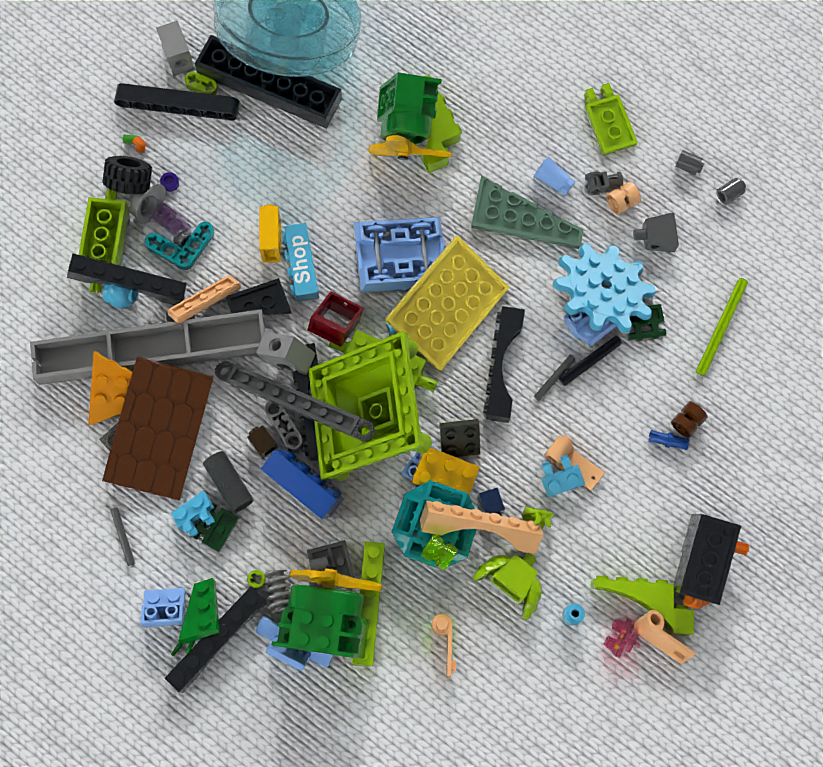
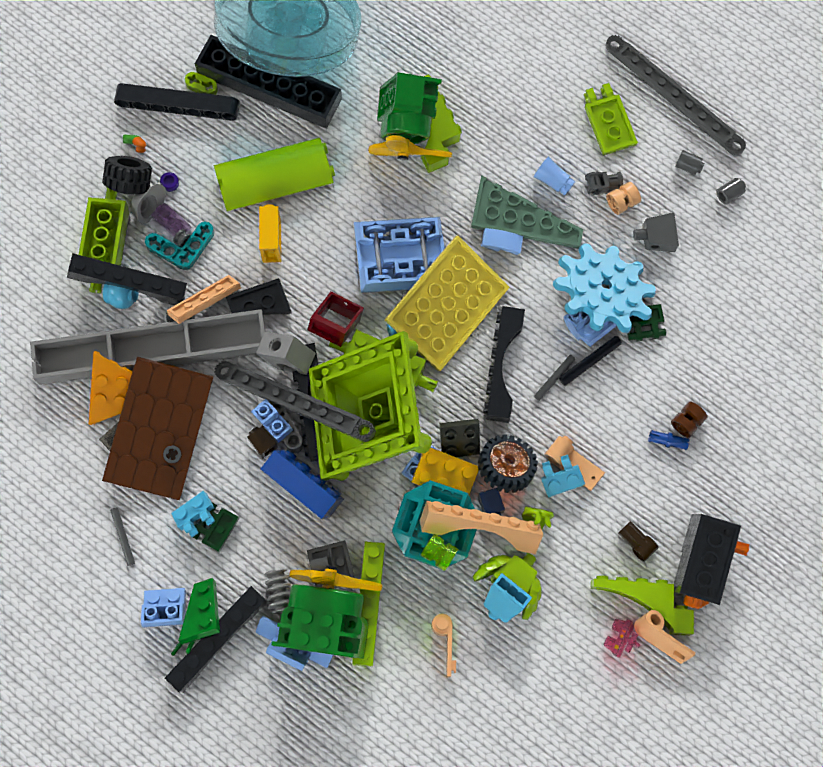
light grey piece [156,21,194,76] -> none
dark grey piece [203,451,254,513] -> none
lime bush [247,570,266,589] -> none
medium azure brick [281,223,319,302] -> none
medium azure brick [562,604,585,626] -> none
lime axle [696,278,748,376] -> none
none -> dark grey bush [163,445,181,463]
none -> lime cylinder [213,138,335,211]
none -> light blue slope [251,399,293,443]
none -> wheel [478,435,538,493]
none -> light blue slope [481,228,523,255]
none -> medium azure torso [484,573,532,623]
none -> dark grey plate [605,35,746,155]
none -> dark brown piece [618,521,659,562]

